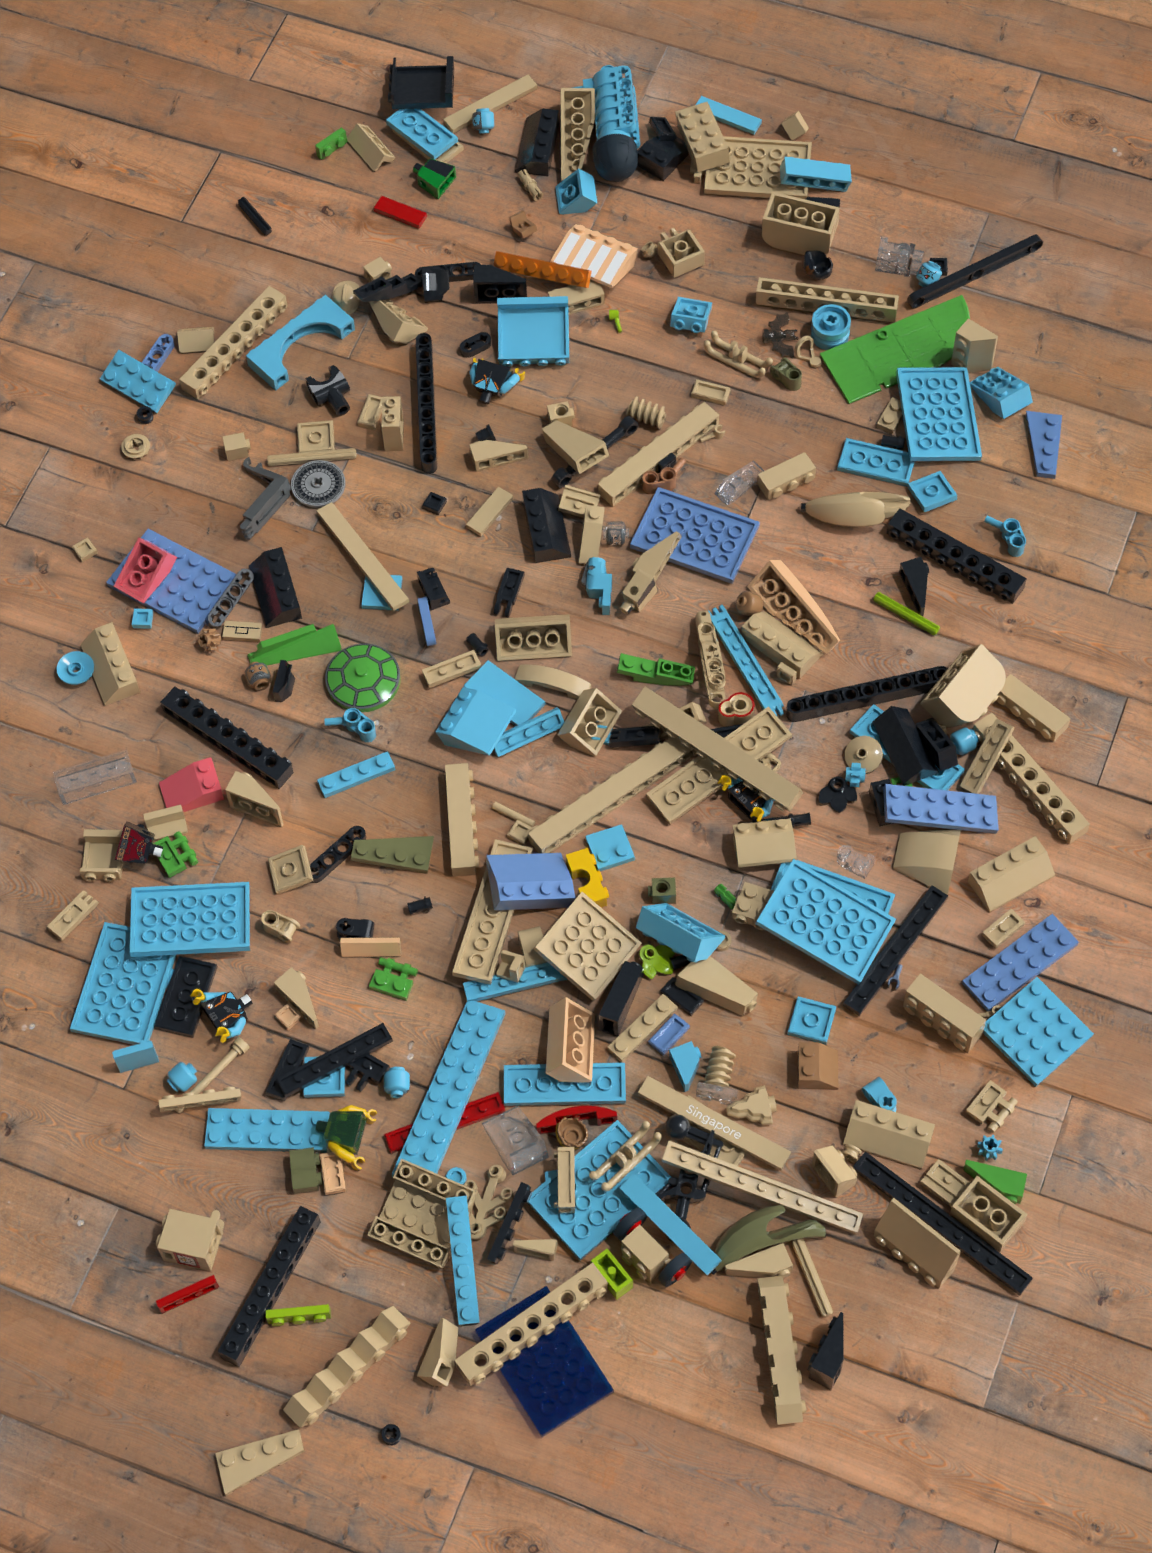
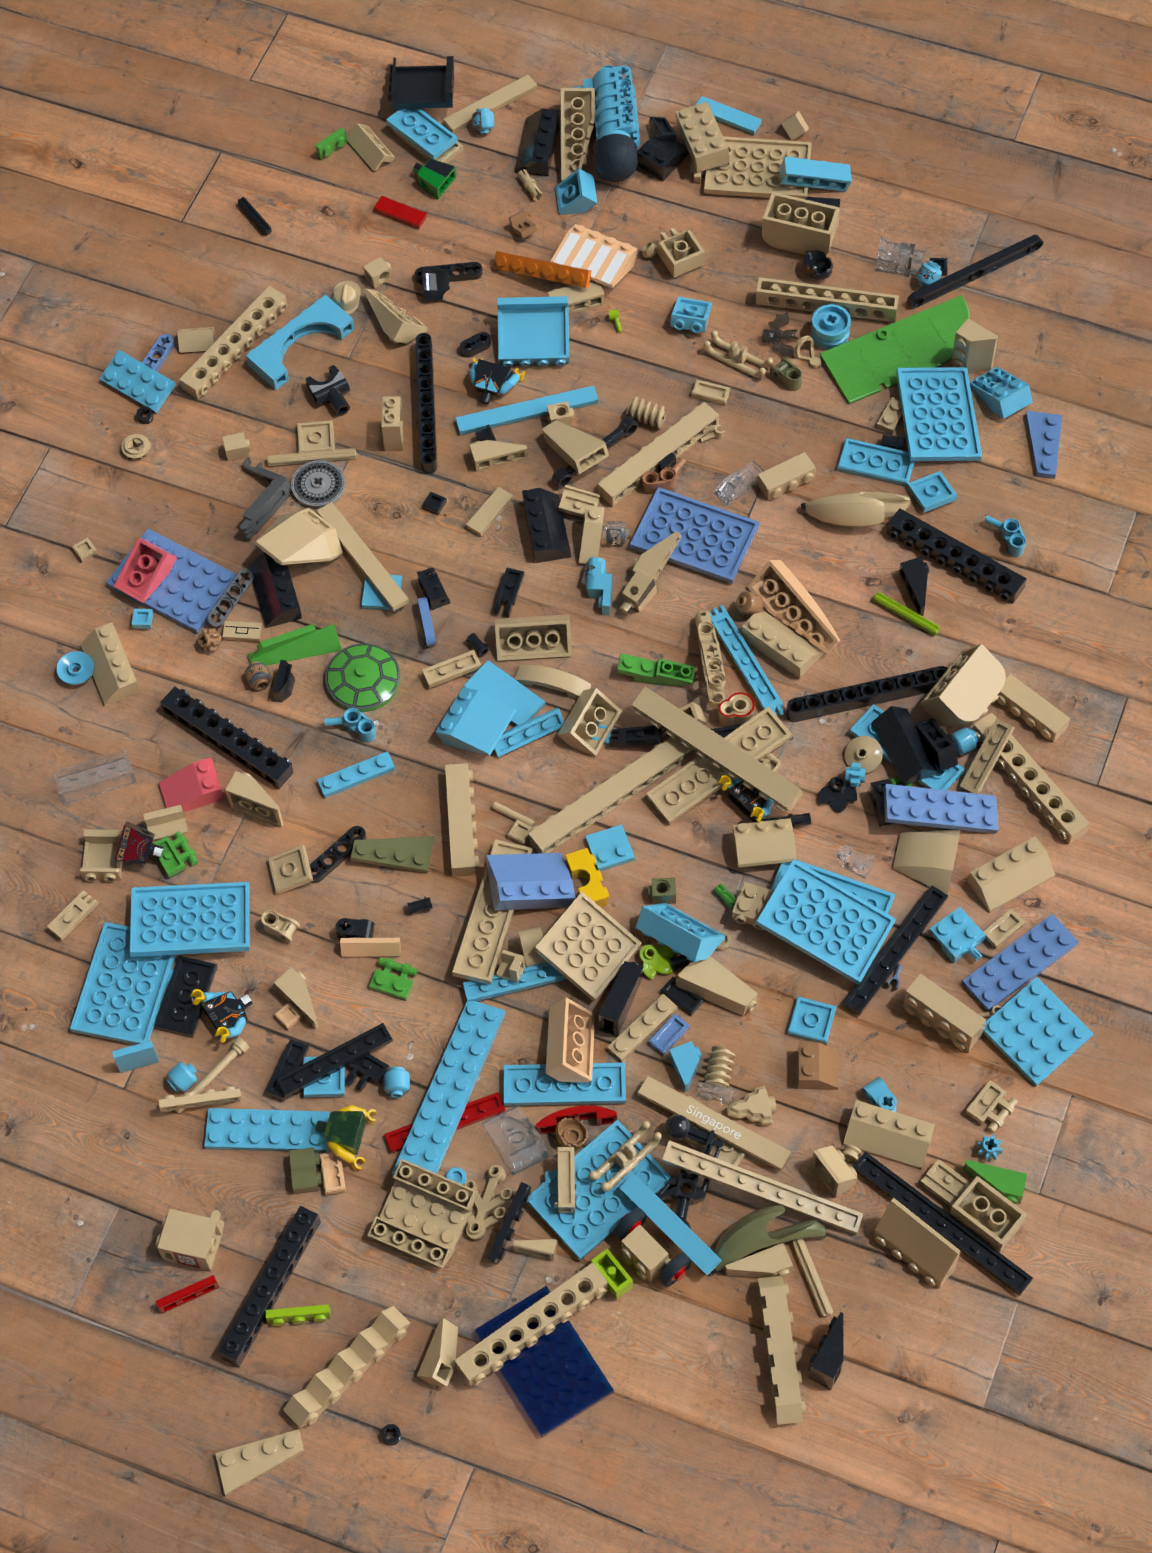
black slope [353,273,422,302] -> none
tan tile [357,394,382,430] -> none
medium azure plate [446,1196,480,1325] -> none
black slope [473,264,527,304] -> none
tan tile [777,662,797,685] -> none
none -> tan wedge [255,508,343,565]
none -> medium azure tile [456,385,599,435]
none -> medium azure plate [929,907,986,963]

